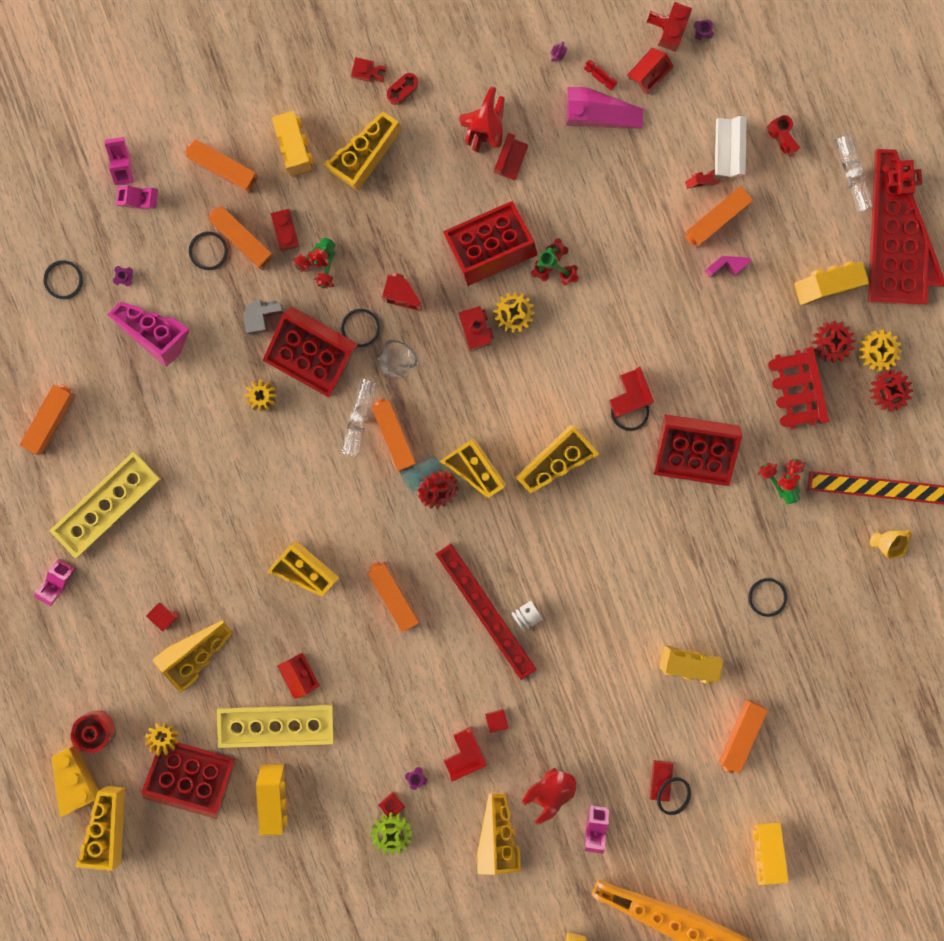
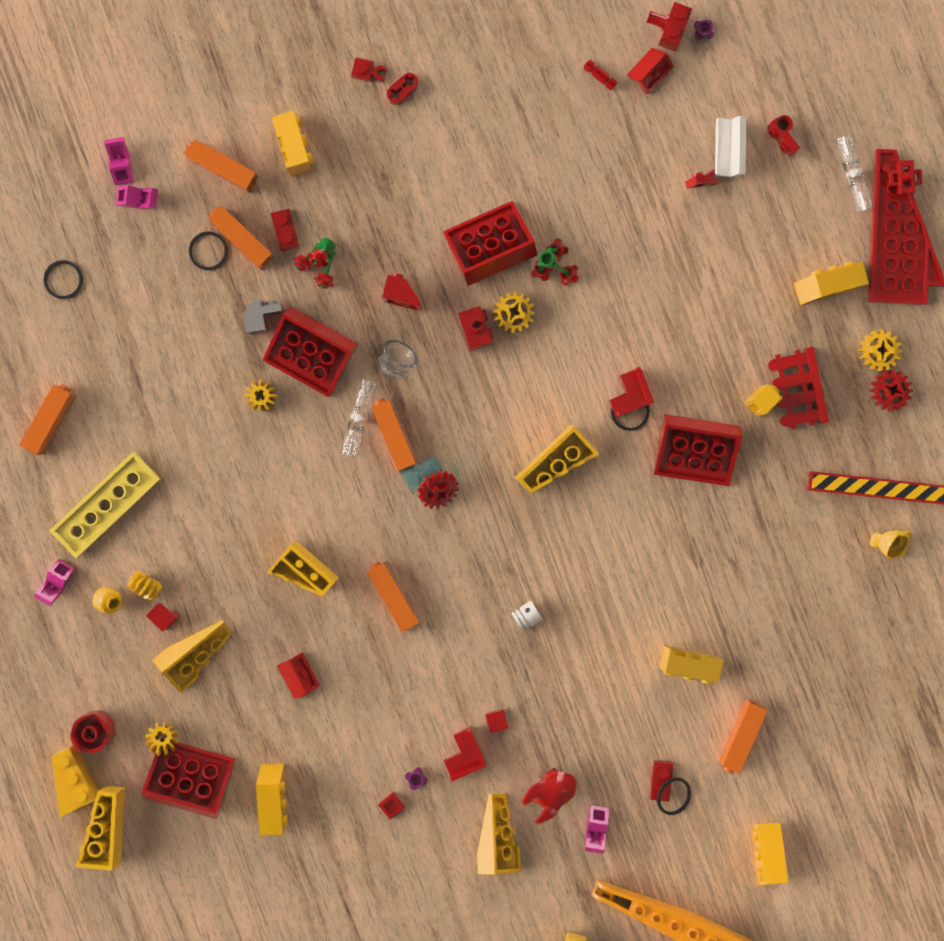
dark pink wedge [107,302,189,367] -> none
magenta plate [113,266,134,286] -> none
light yellow plate [217,704,334,748] -> none
yellow wedge [323,112,402,192] -> none
black piece [341,309,380,347] -> none
lime gear [370,812,412,856] -> none
red tile [435,543,537,680] -> none
yellow wedge [440,438,506,498] -> none
red piece [459,87,505,153] -> none
red panel [494,132,528,180] -> none
magenta plate [550,41,567,62] -> none
dark pink wedge [566,87,643,129] -> none
orange brick [685,186,753,248] -> none
dark pink slope [704,256,752,277] -> none
black piece [748,578,787,617] -> none
red plant [757,459,805,504] -> none
red gear [812,321,856,363] -> none
none -> yellow head [92,587,122,614]
none -> yellow gear [127,571,162,600]
none -> yellow brick [744,384,782,416]

